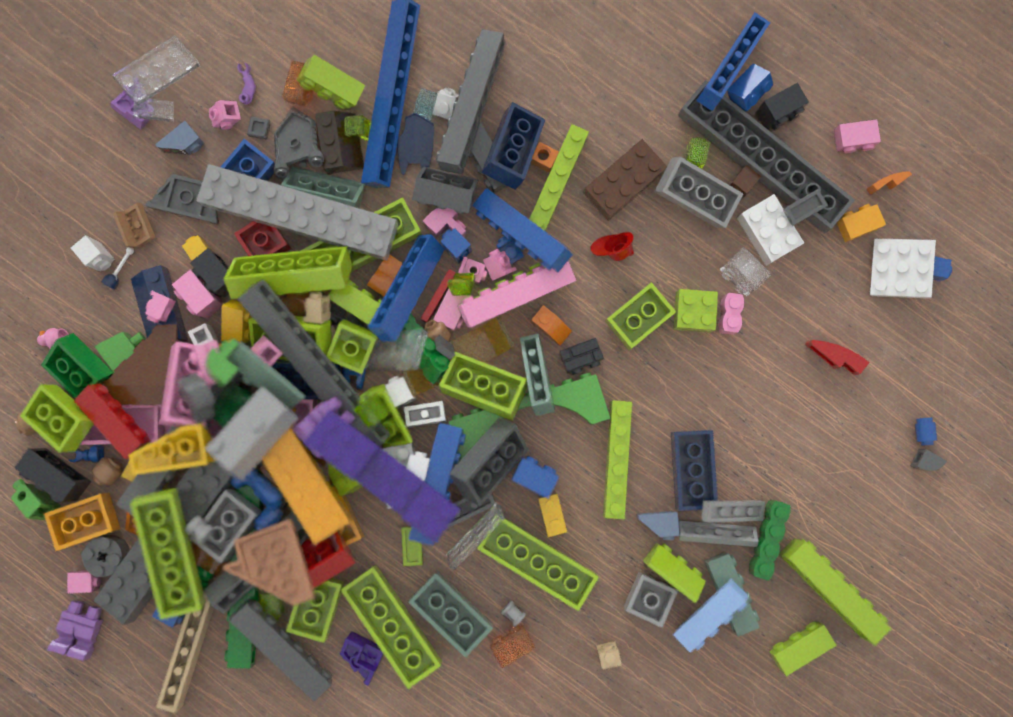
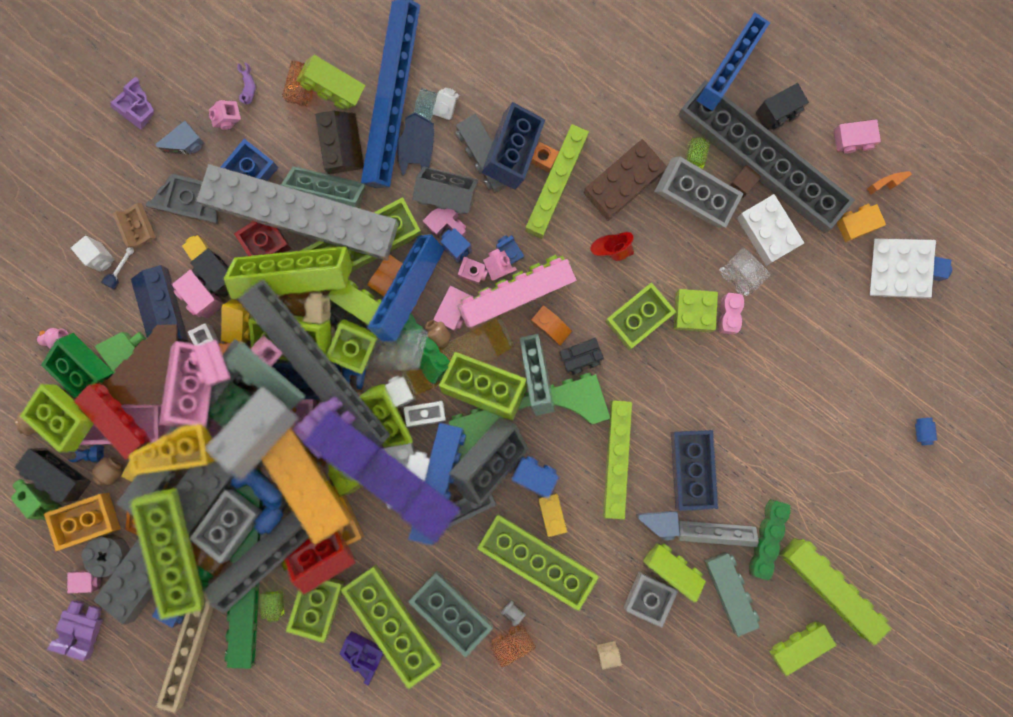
clear plate [112,36,200,106] -> none
clear tile [133,97,174,122] -> none
bright pink brick [145,291,176,323] -> none
dark grey brick [177,373,215,424] -> none
light grey wheel [185,516,215,545] -> none
bright green brick [205,338,239,387] -> none
nougat wing [223,519,316,605] -> none
dark grey brick [229,598,332,702] -> none
dark grey tile [247,116,271,140] -> none
dark grey shield [273,106,324,178] -> none
clear neon green bracket [345,115,371,140] -> none
clear neon green brick [353,392,390,428] -> none
lime tile [401,526,423,566] -> none
red tile [421,269,457,323] -> none
dark grey tile [435,335,455,360] -> none
brick [436,29,506,174] -> none
clear tile [446,503,505,570] -> none
clear neon green bracket [447,273,476,296] -> none
blue brick [472,188,573,273] -> none
light blue brick [673,579,748,652] -> none
light grey plate [702,500,765,522] -> none
blue slope [727,63,773,112] -> none
dark grey tile [783,189,828,226] -> none
red slope [805,340,870,375] -> none
dark grey brick [910,449,947,471] -> none

